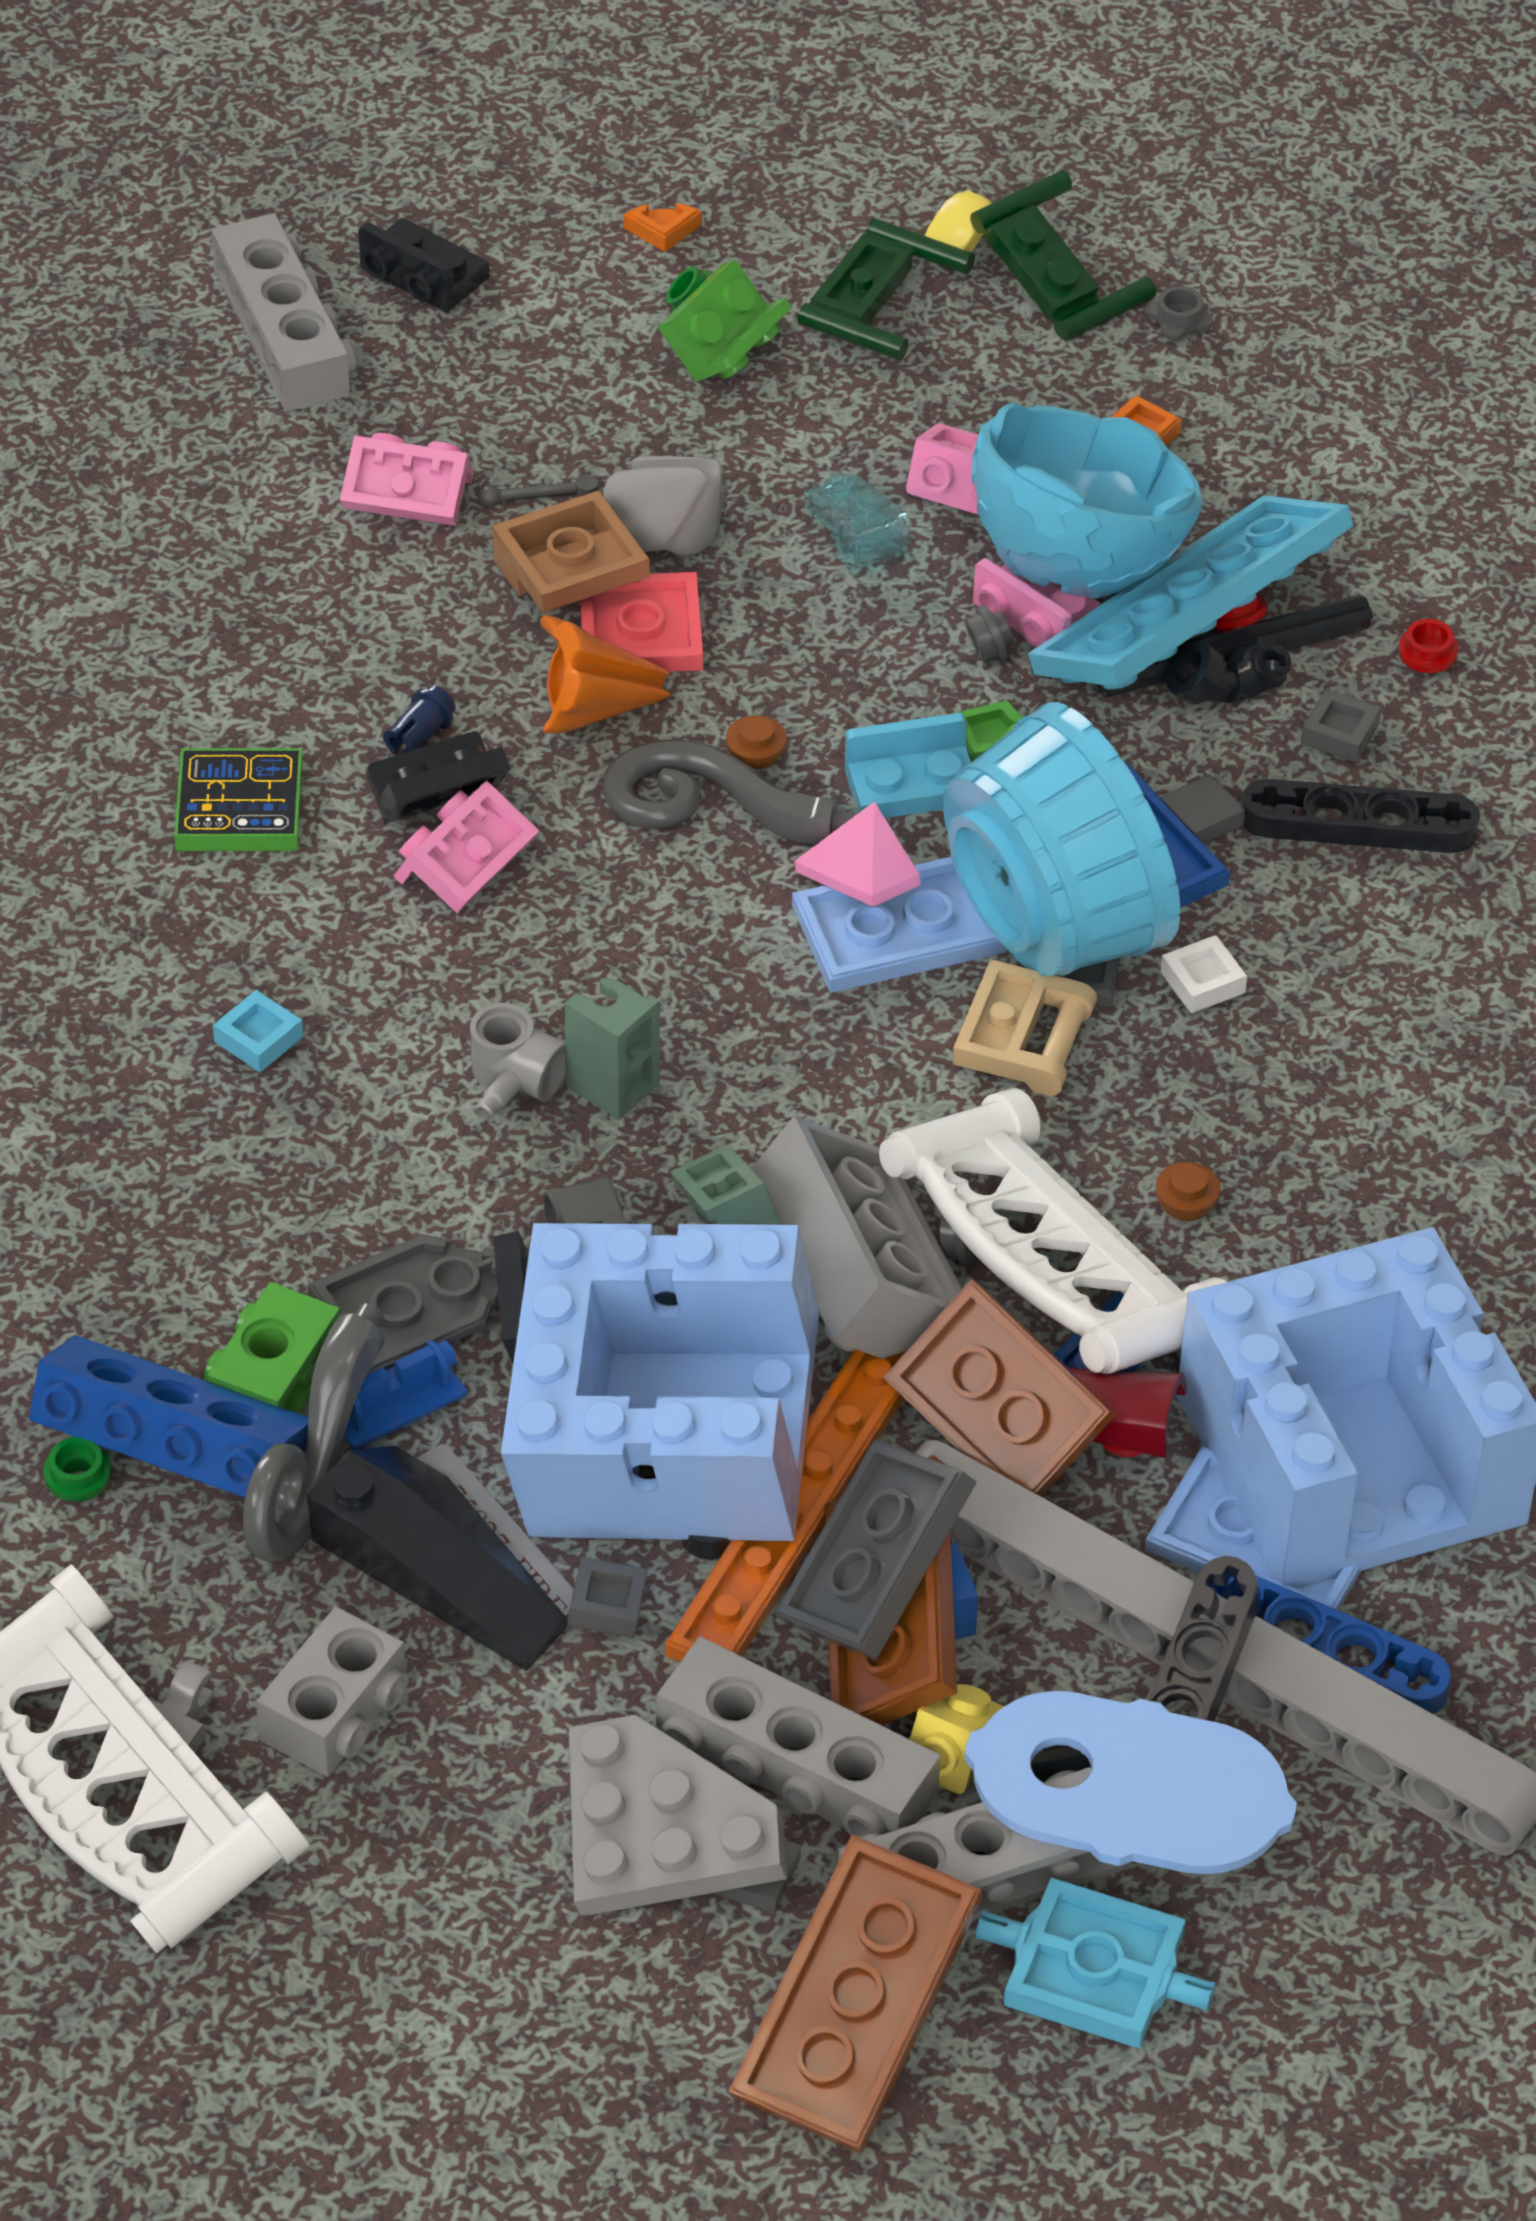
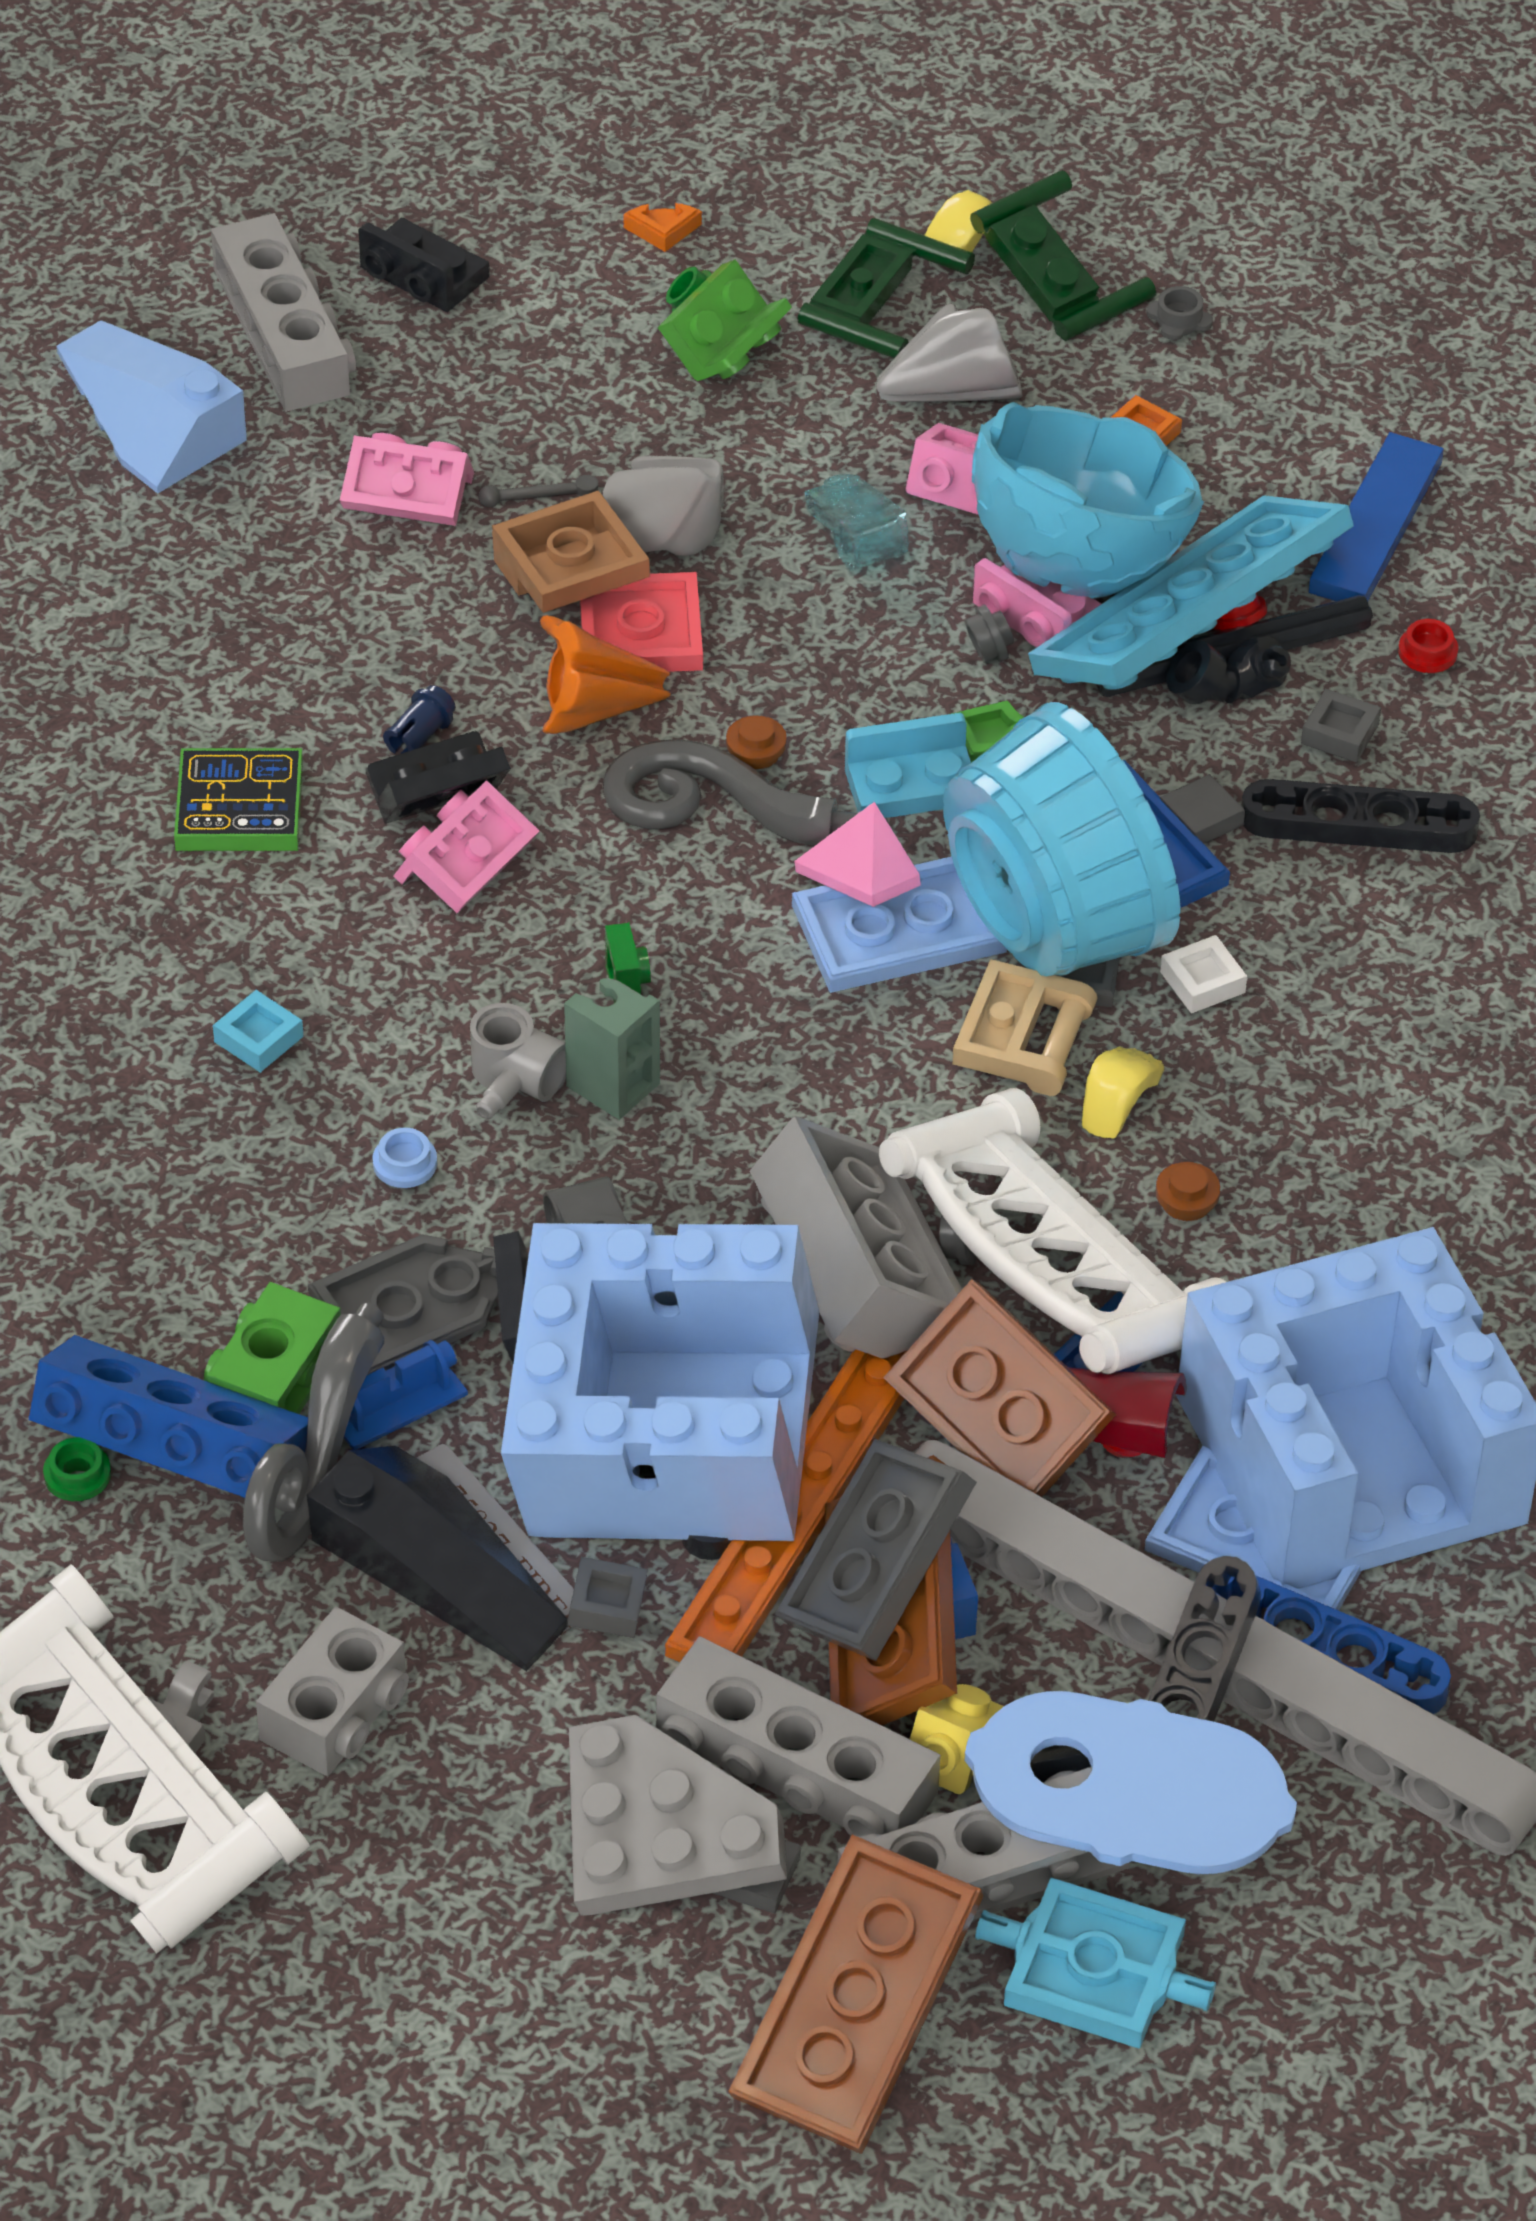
sand green hinge [670,1144,781,1225] -> none
none -> light blue wedge [57,320,247,494]
none -> light blue plate [373,1128,437,1188]
none -> green plate [605,922,651,1003]
none -> light grey hat [876,303,1023,402]
none -> light yellow hair [1082,1046,1164,1139]
none -> blue tile [1308,432,1444,601]

